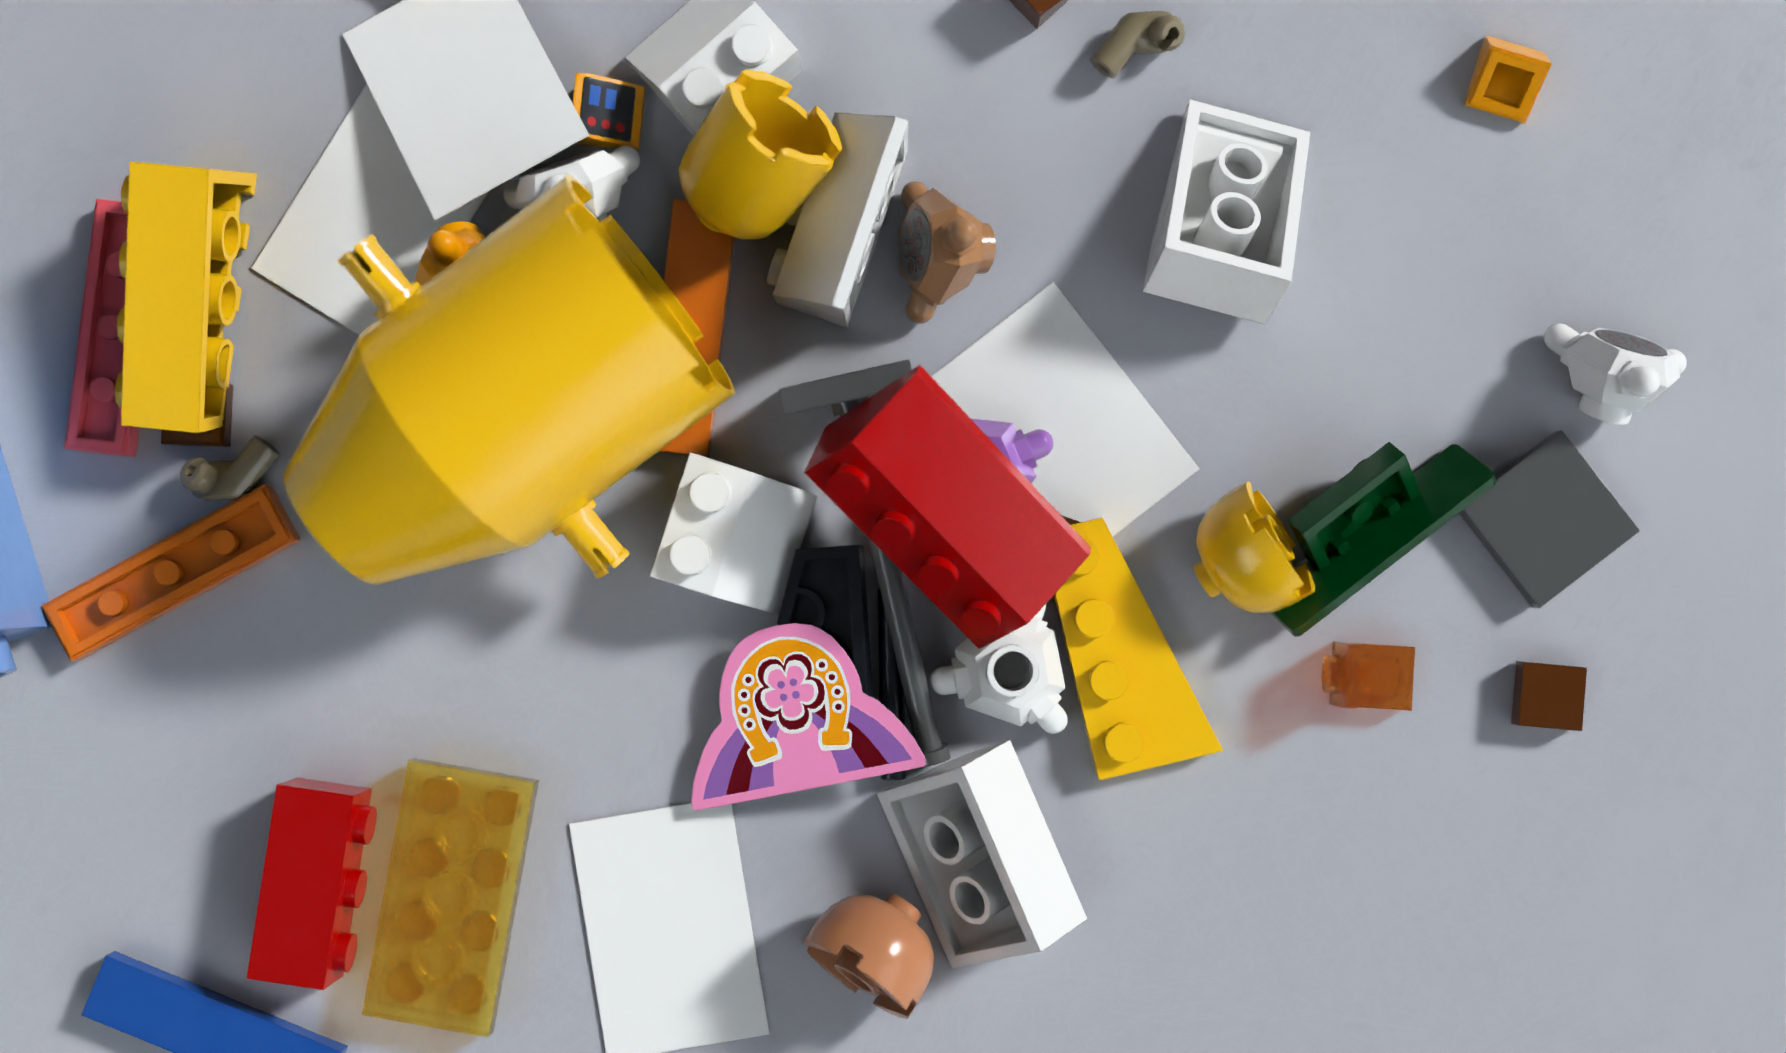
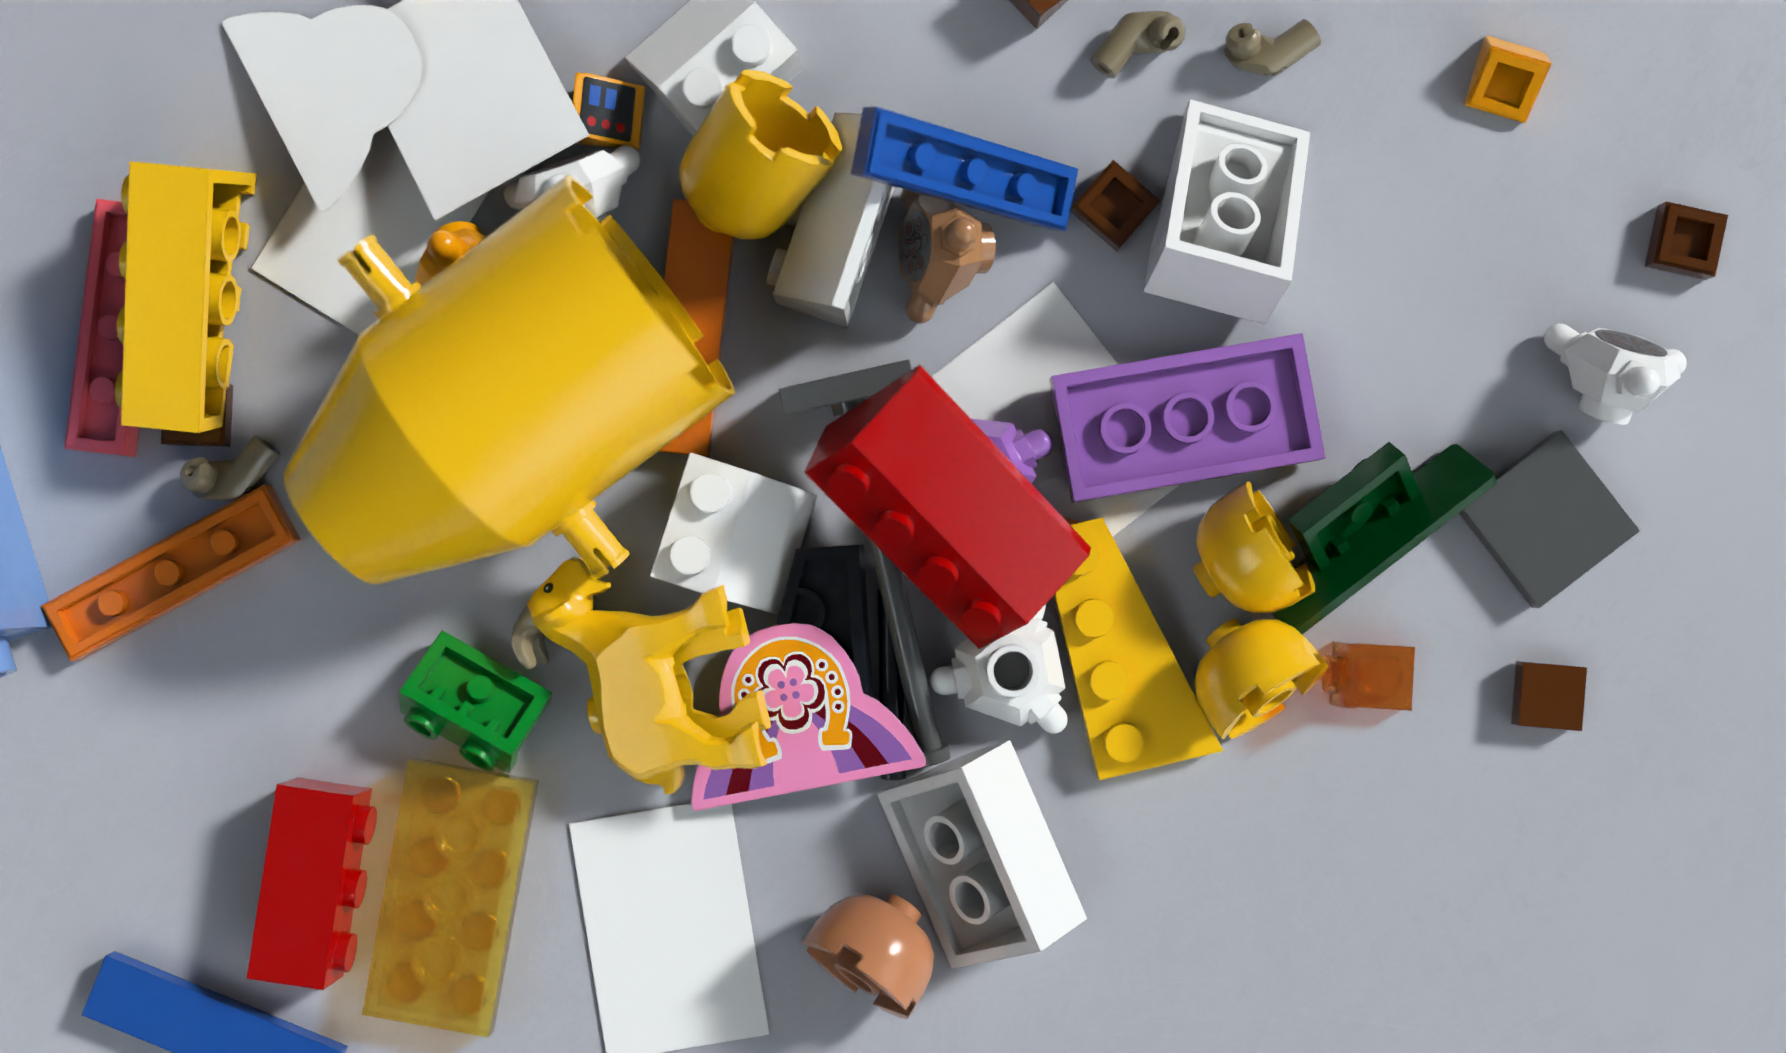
none -> white sticker [222,5,423,213]
none -> green bracket [399,630,553,773]
none -> yellow animal [512,557,771,794]
none -> blue tile [850,107,1078,231]
none -> medium lavender plate [1049,333,1326,503]
none -> reddish brown tile [1070,160,1160,252]
none -> yellow cylinder [1194,619,1328,740]
none -> dark tan arm [1225,19,1321,76]
none -> reddish brown tile [1644,201,1728,280]

